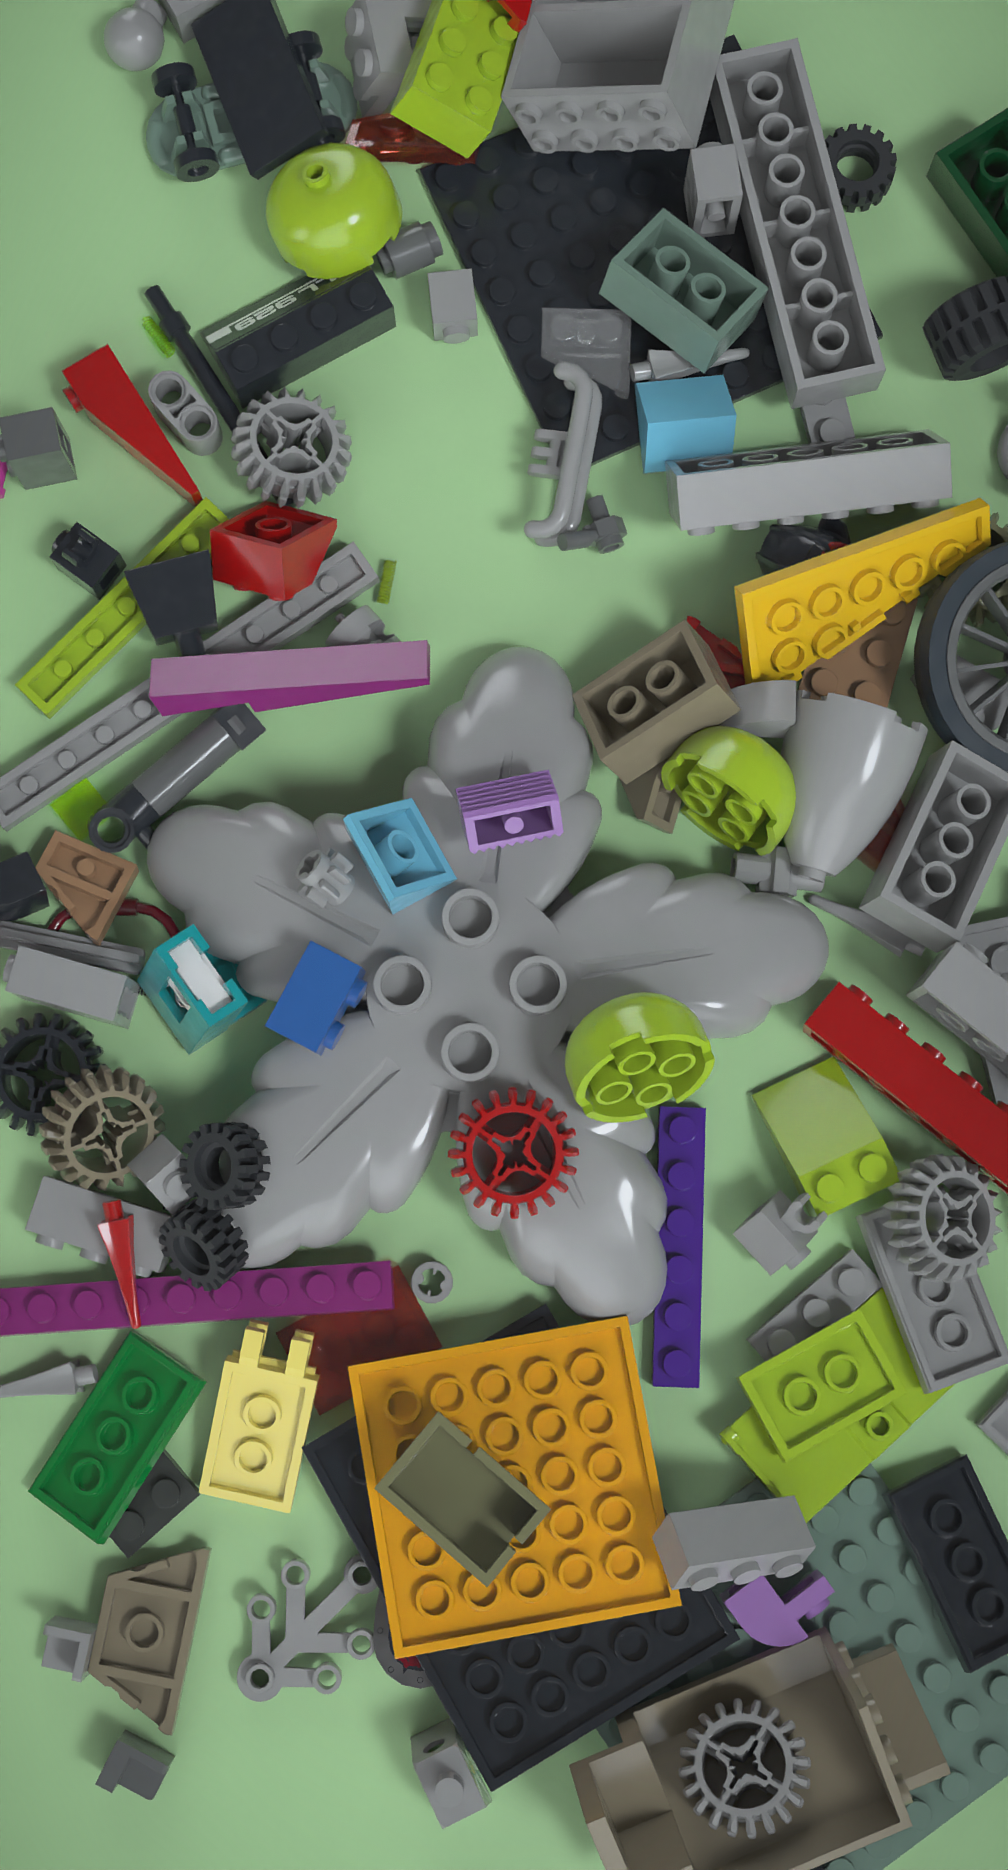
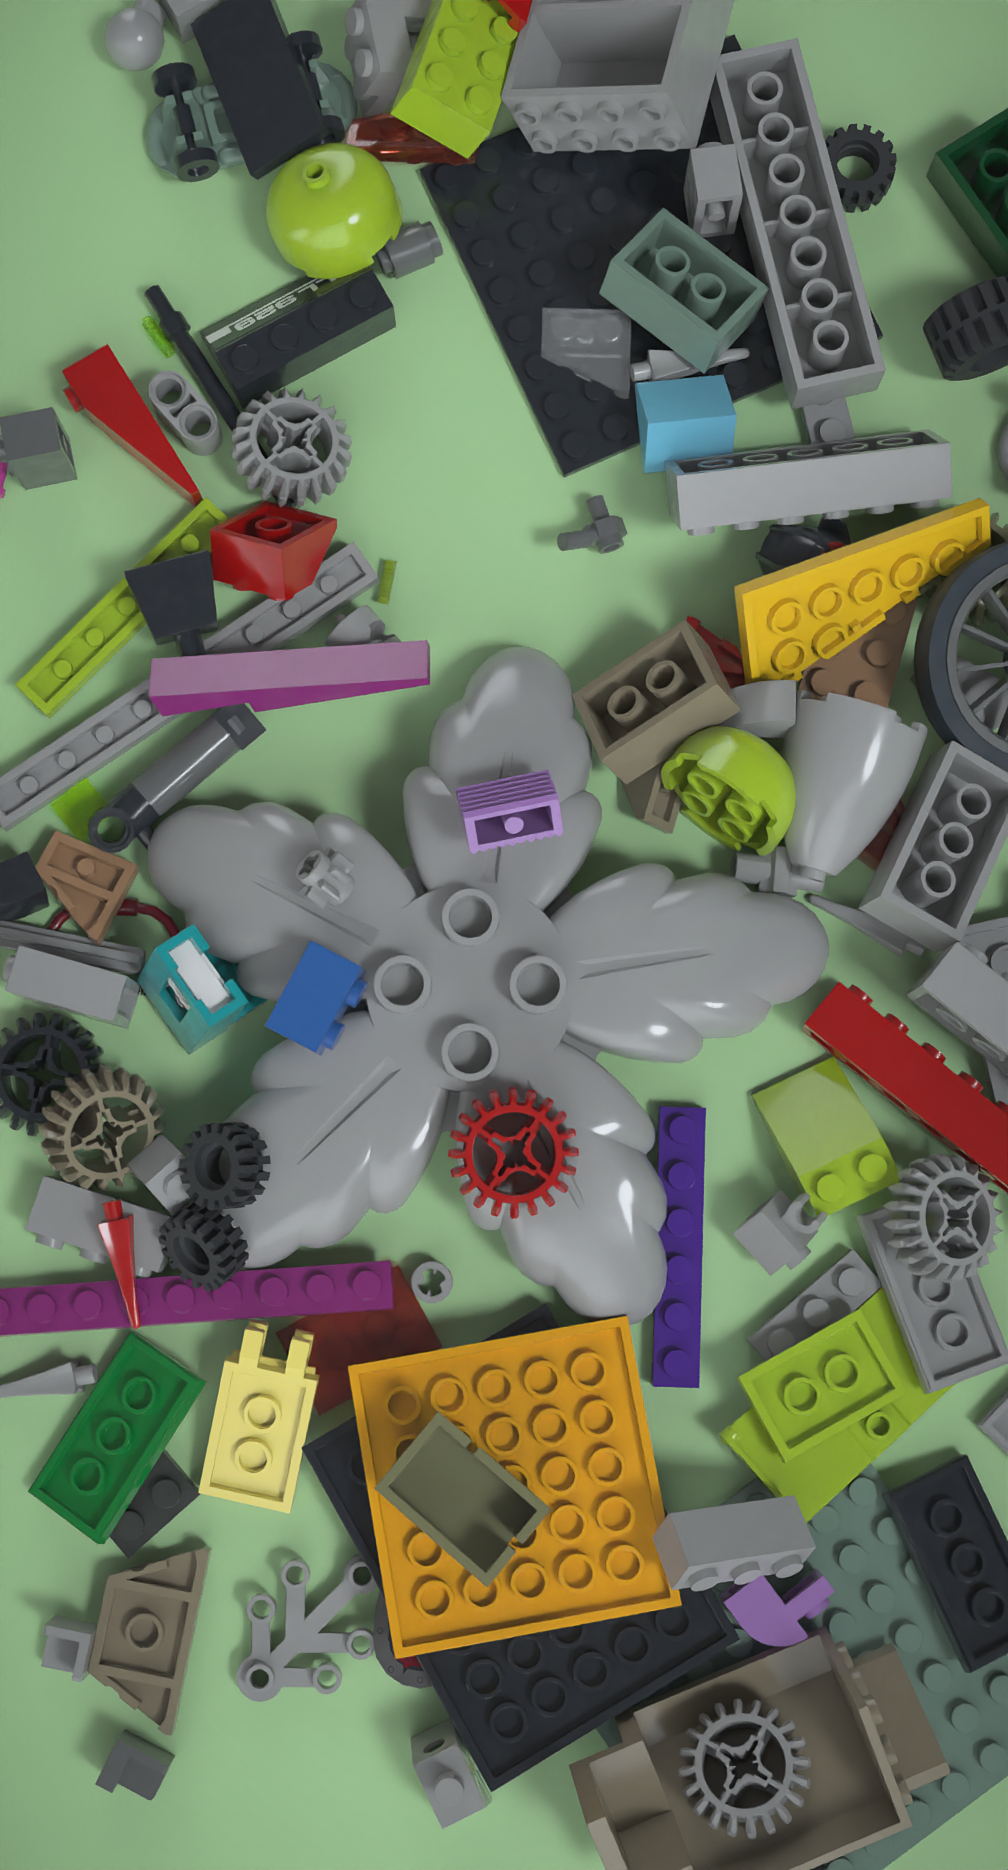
black brick [49,522,127,600] -> none
medium azure slope [343,798,457,915] -> none
light grey brick [427,268,478,344] -> none
light grey piece [524,361,602,547] -> none
lime cylinder [565,992,715,1123] -> none

